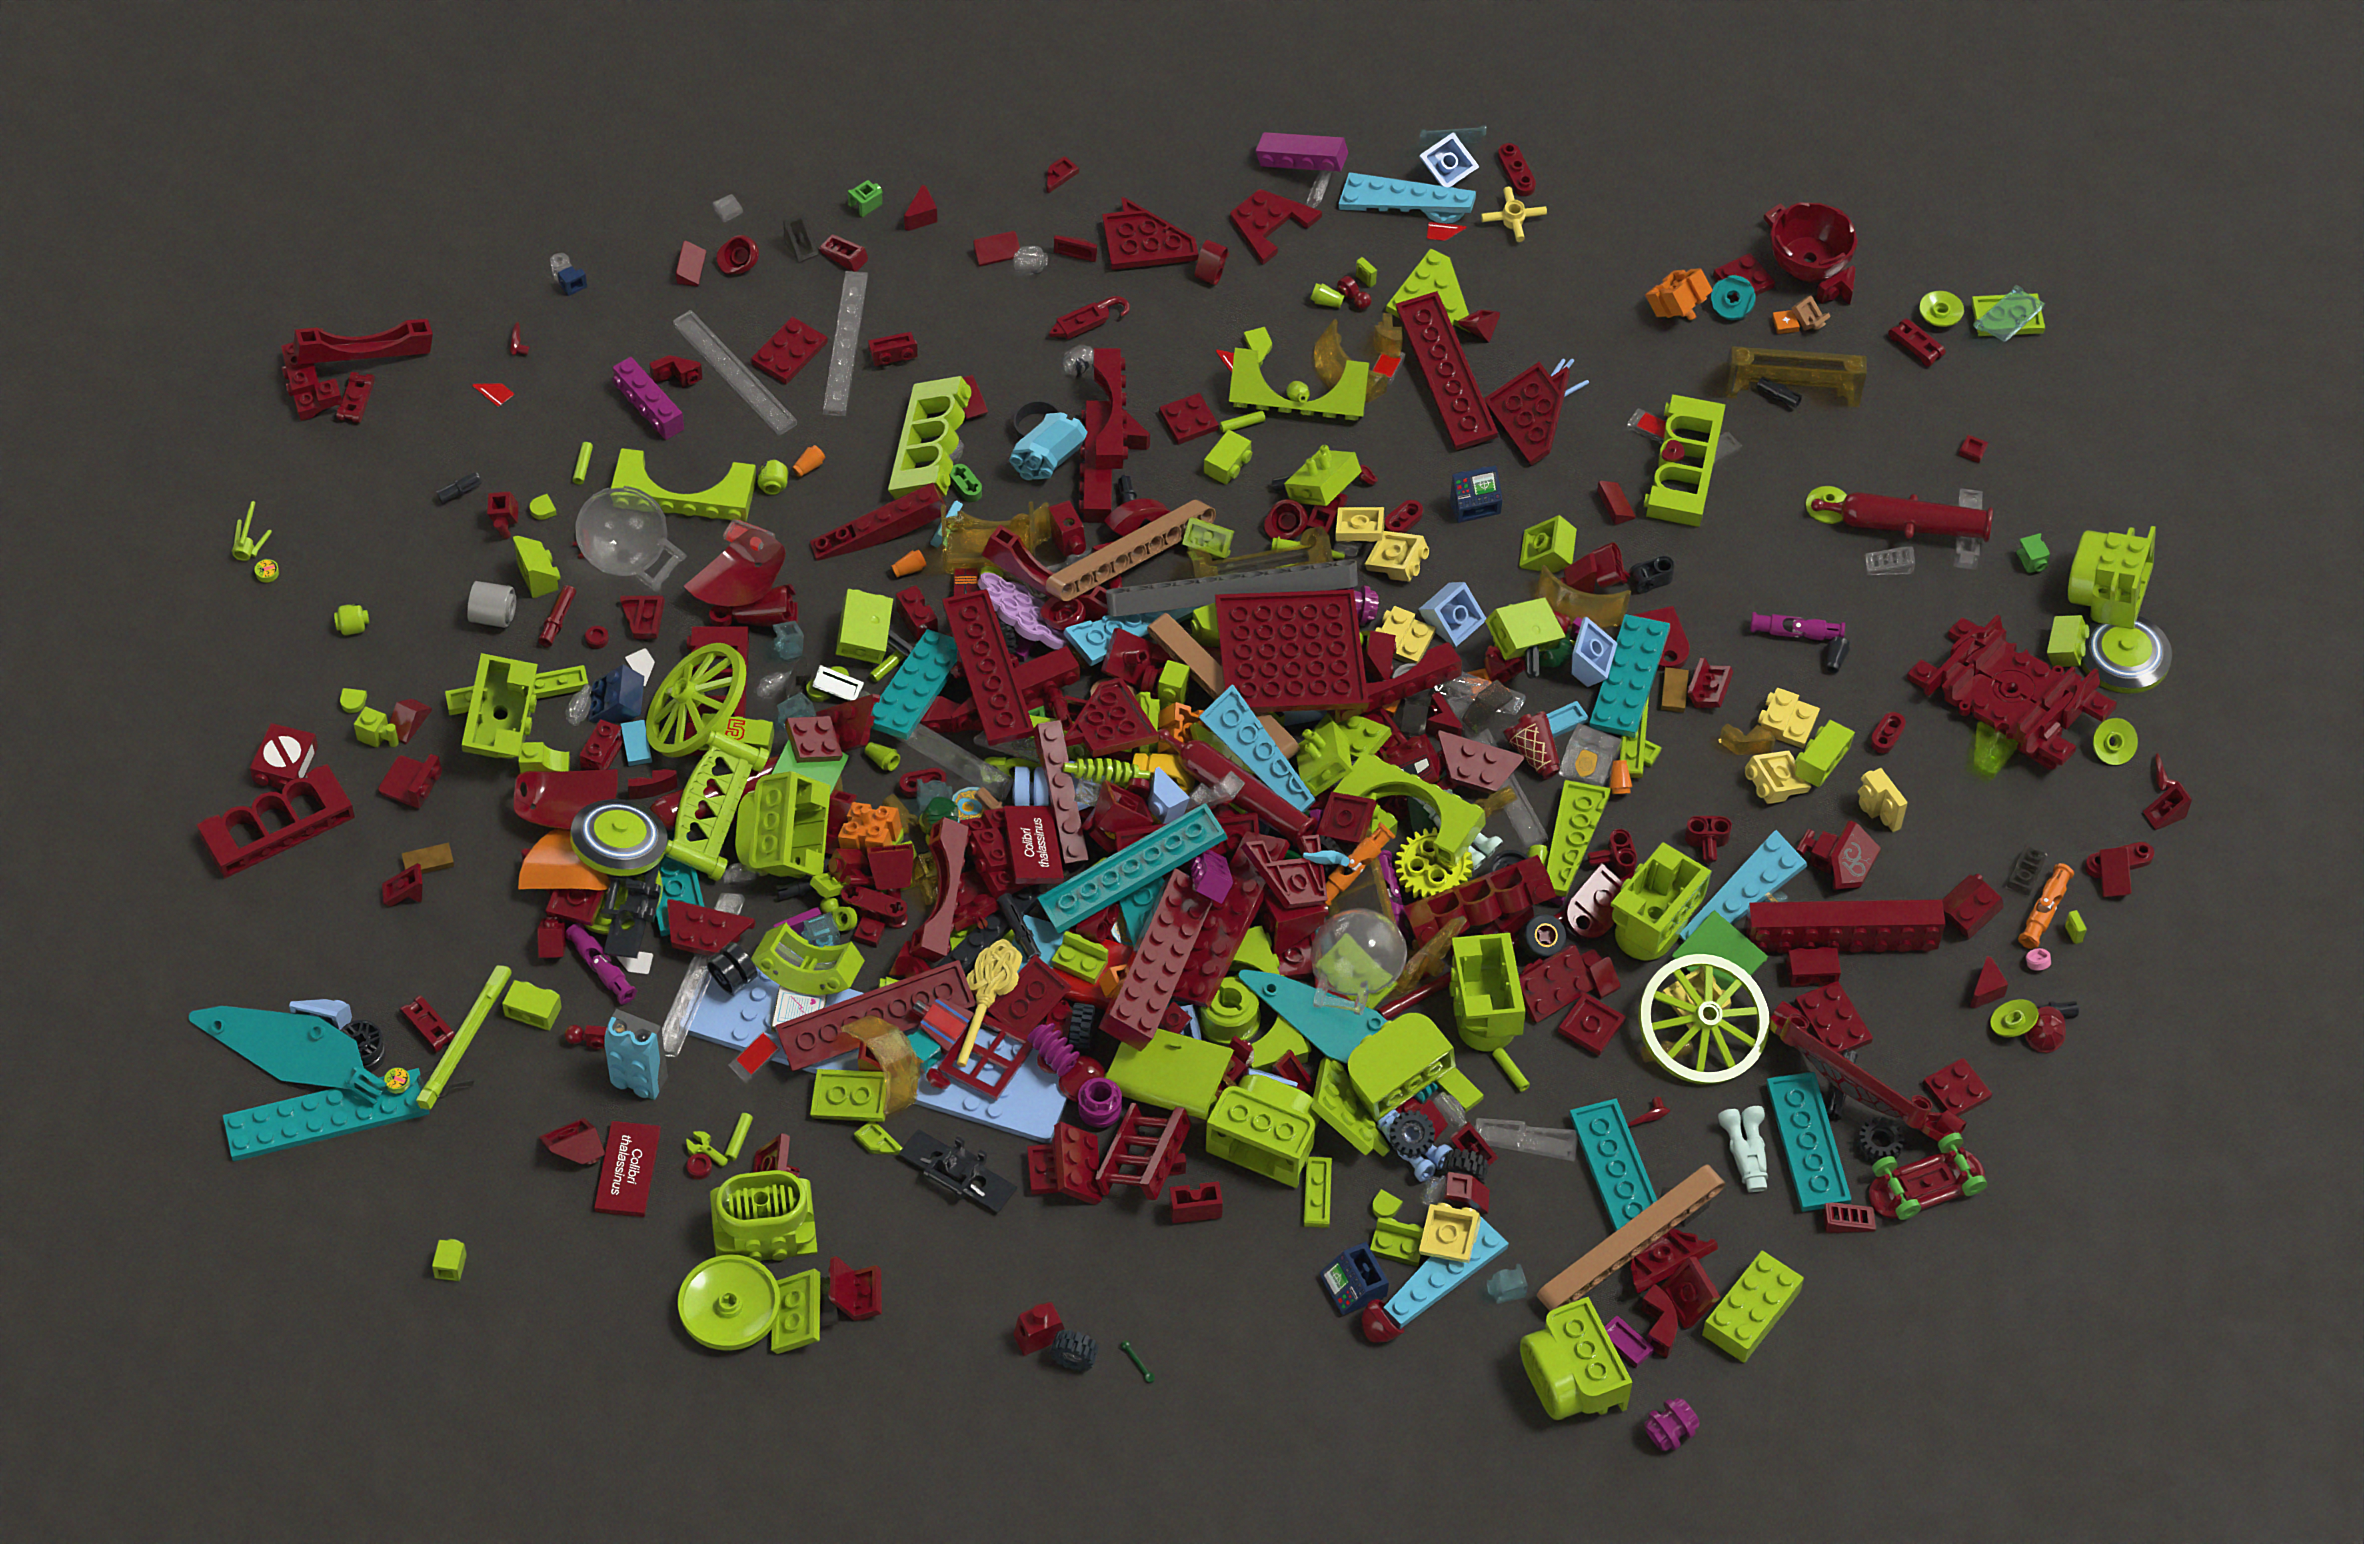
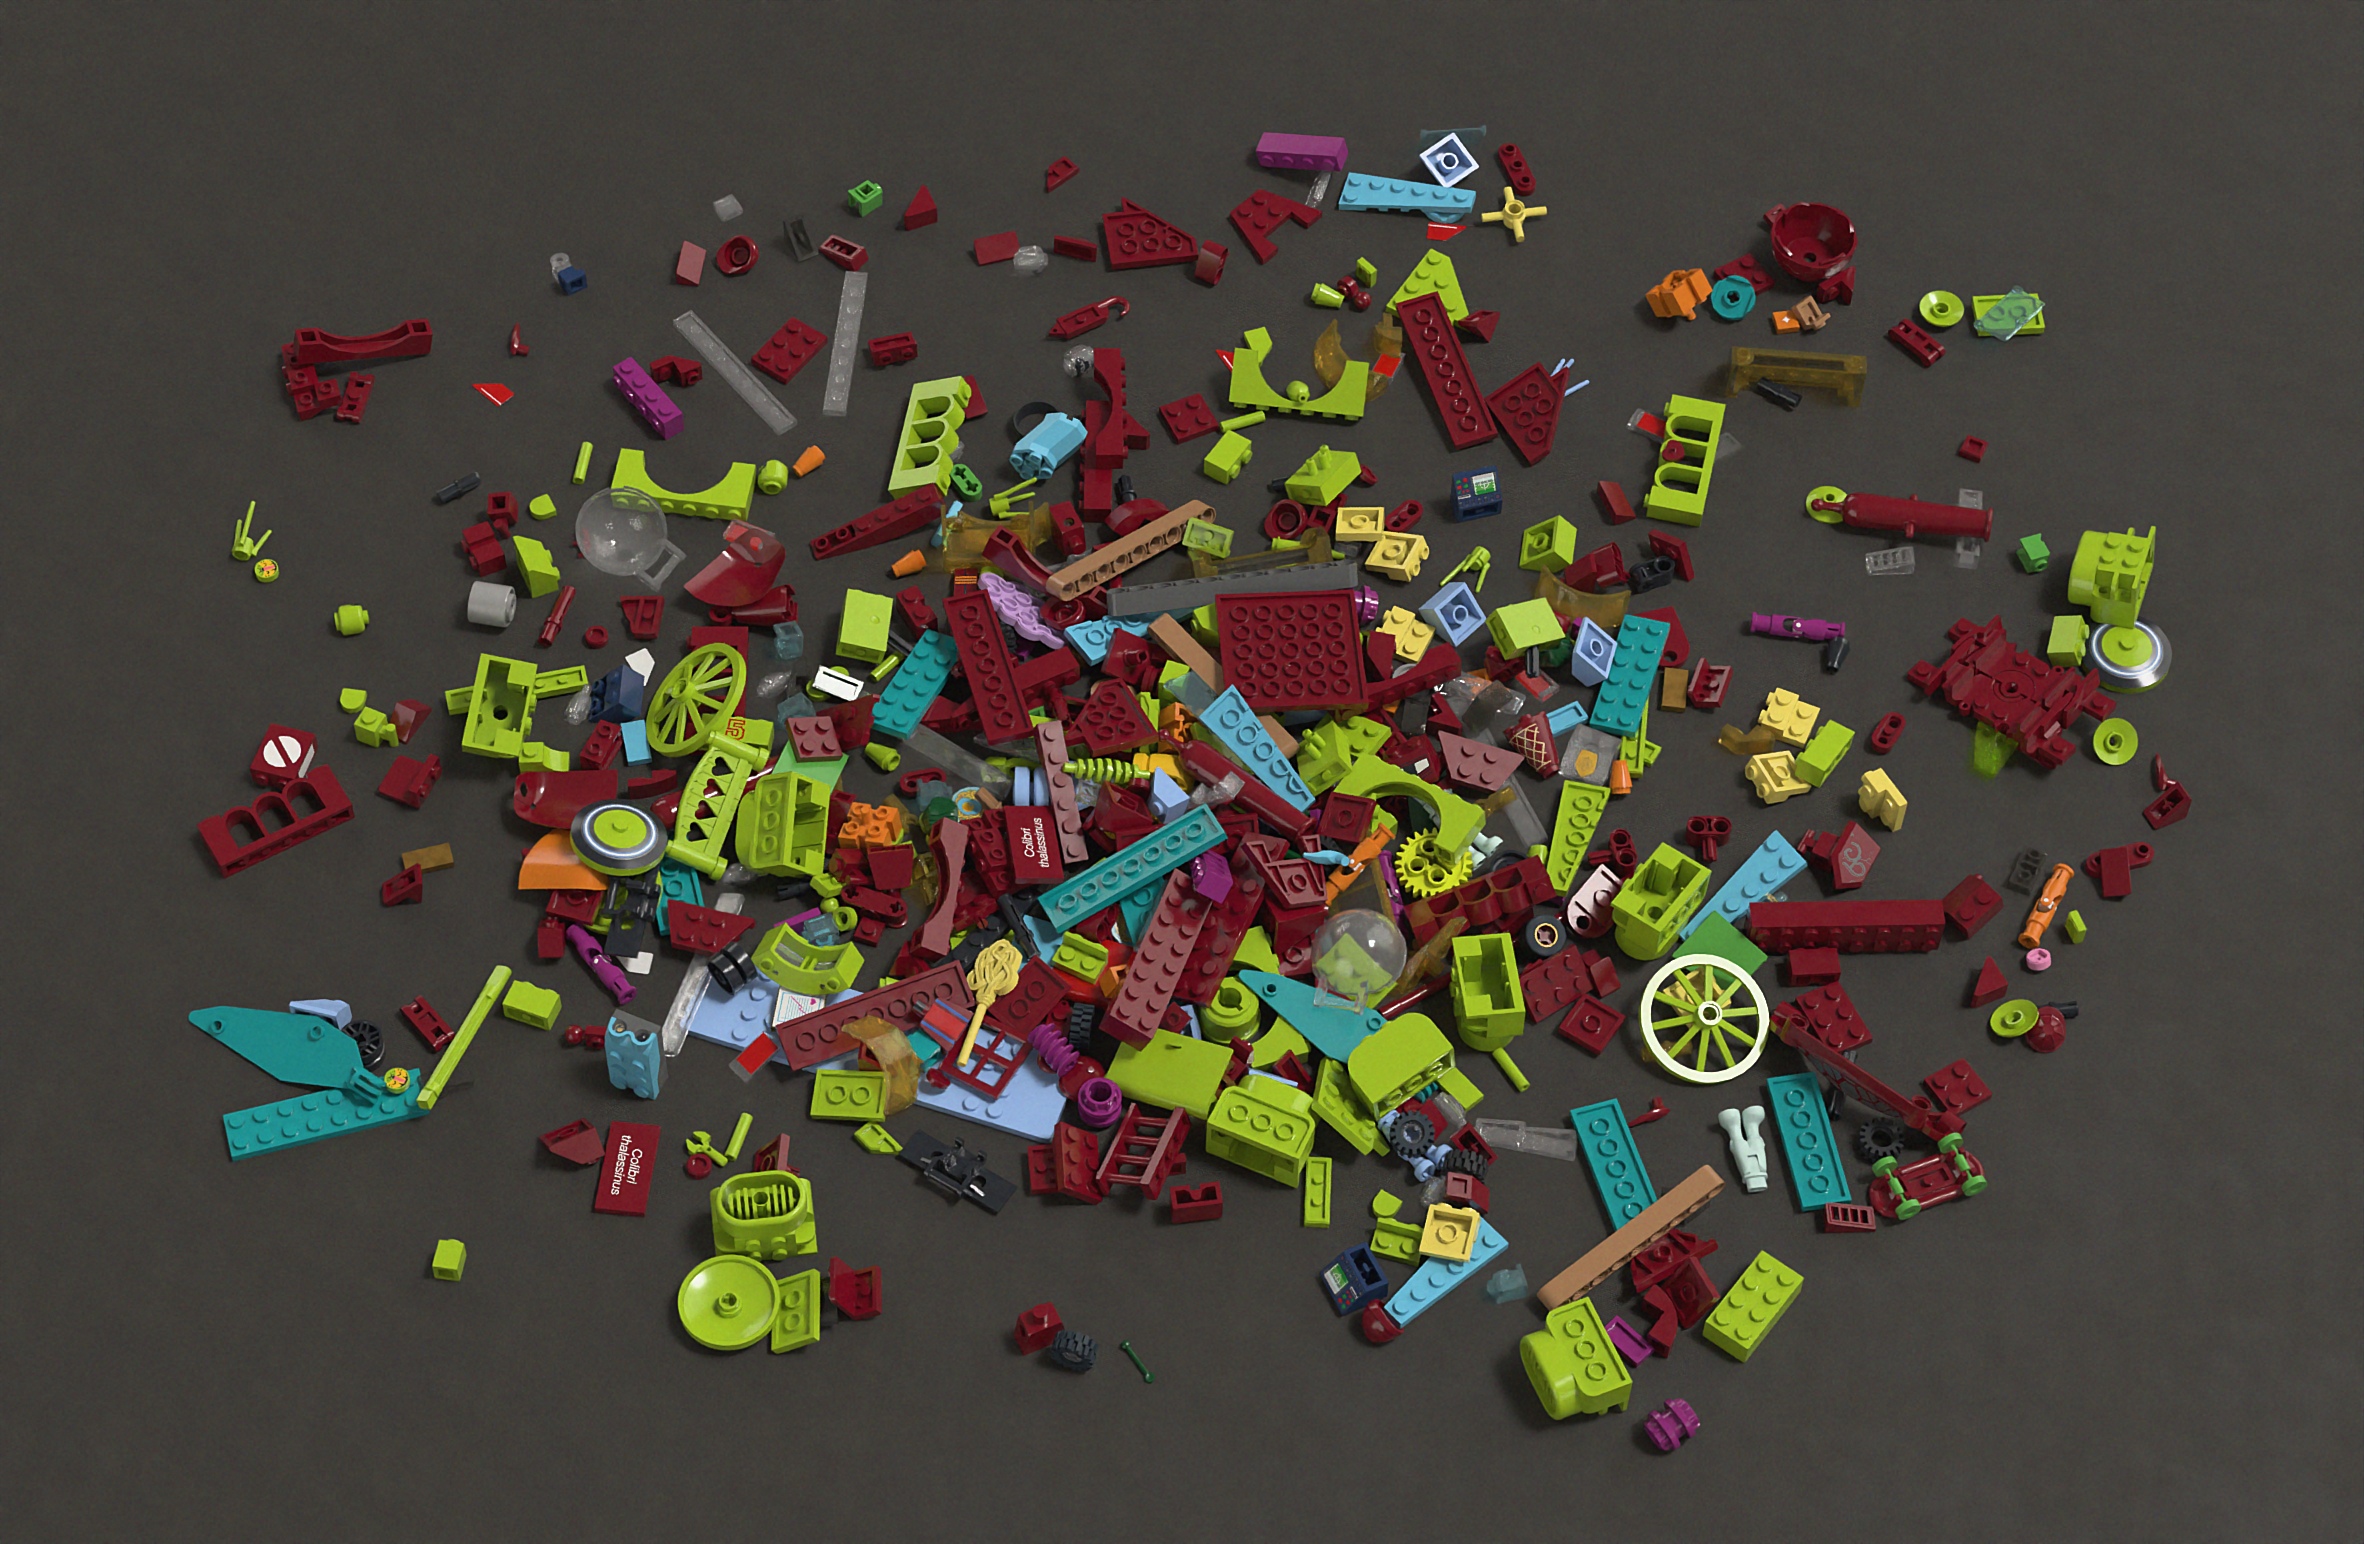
none -> dark red brick [460,521,507,577]
none -> lime plant [989,477,1037,519]
none -> clear light blue door [1164,670,1219,735]
none -> lime plant [1440,546,1491,593]
none -> clear tile [1514,668,1560,703]
none -> dark red wing [1648,529,1695,582]

